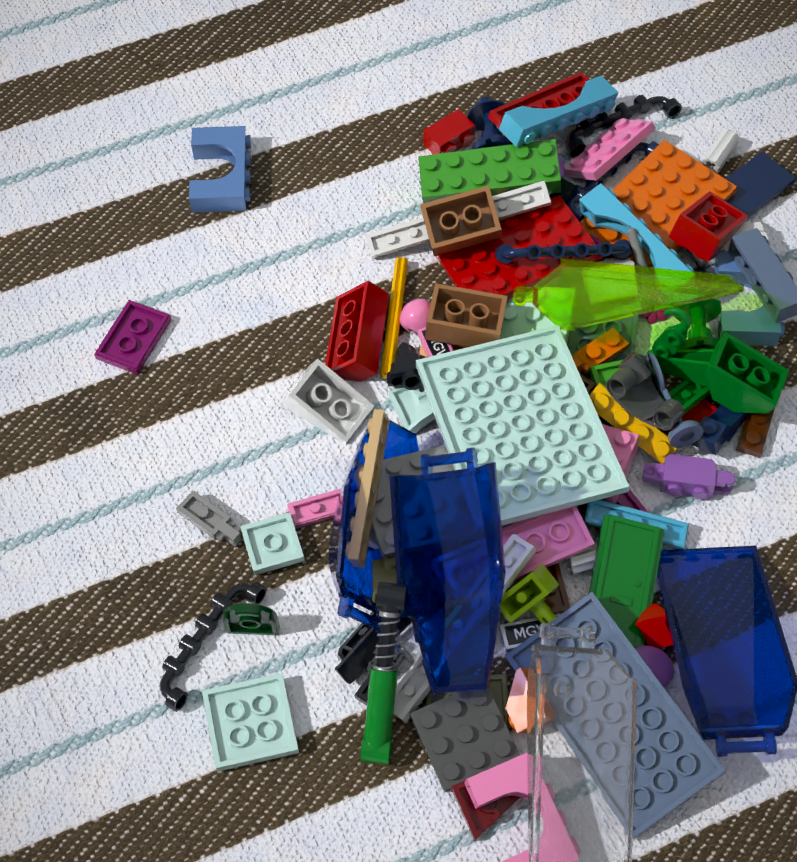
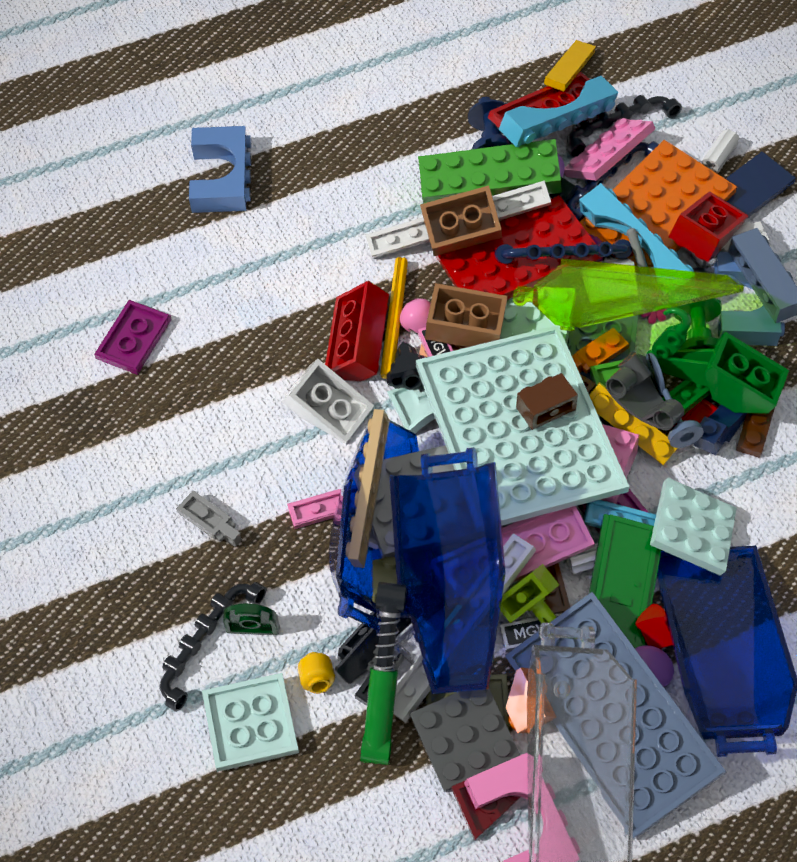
light aqua plate [240,512,305,575] -> none
red brick [423,109,475,154] -> none
medium lavender hinge [642,454,736,499] -> none
none -> yellow head [297,652,335,694]
none -> reddish brown brick [516,373,578,430]
none -> yellow tile [544,40,596,91]
none -> light aqua plate [650,478,737,576]

